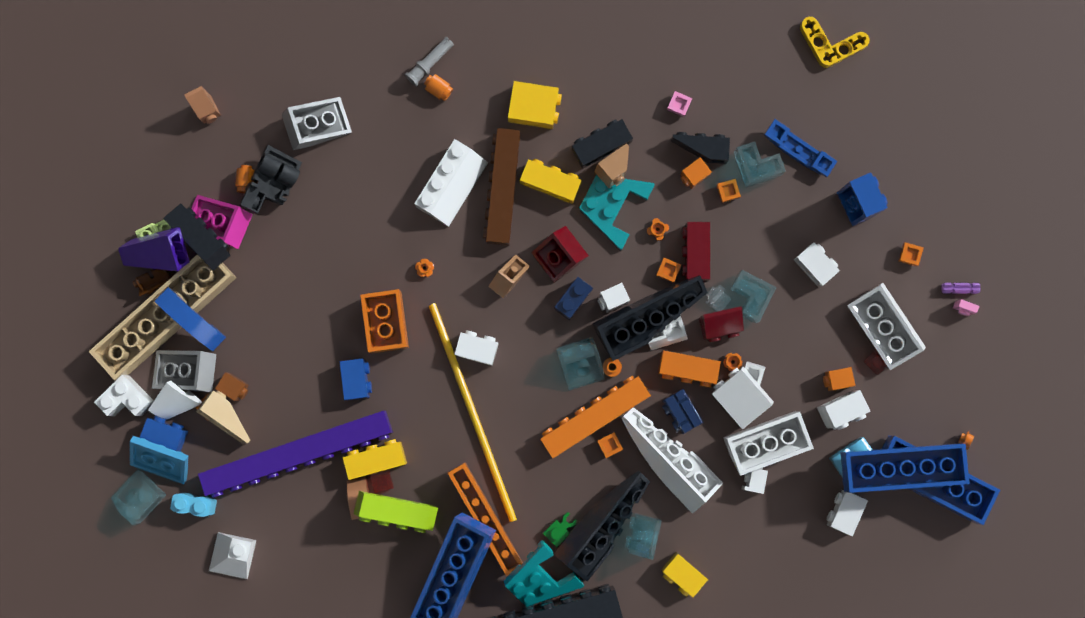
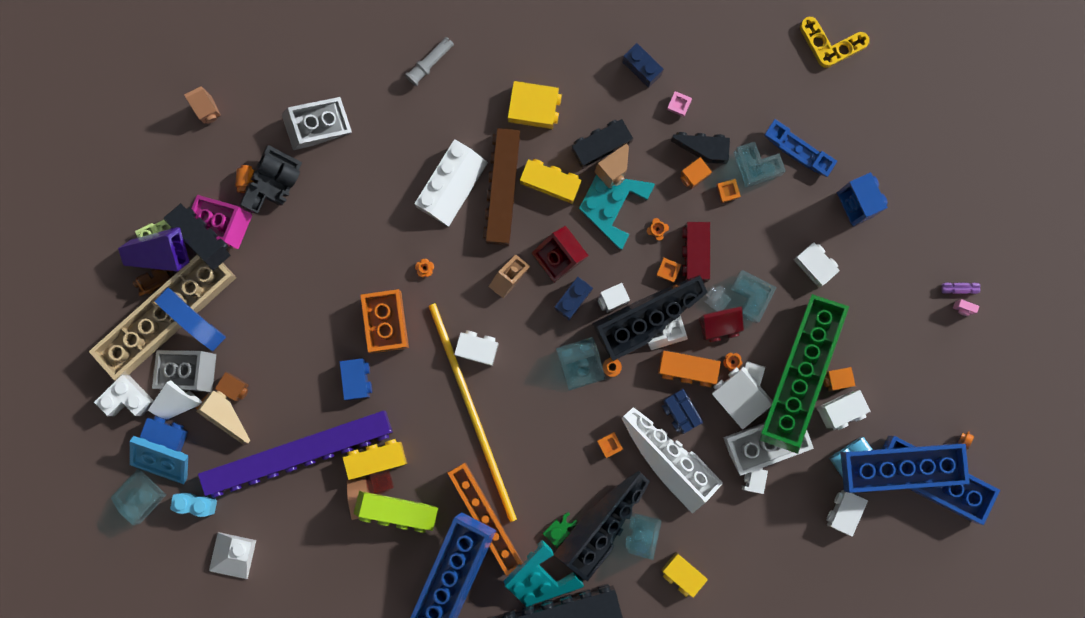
orange brick [424,74,453,101] -> none
orange brick [541,375,651,458] -> none
white slope [847,283,926,370] -> none
clear red plate [863,349,887,375] -> none
orange plate [898,242,924,267] -> none
none -> dark blue brick [622,43,664,88]
none -> green brick [760,294,849,454]

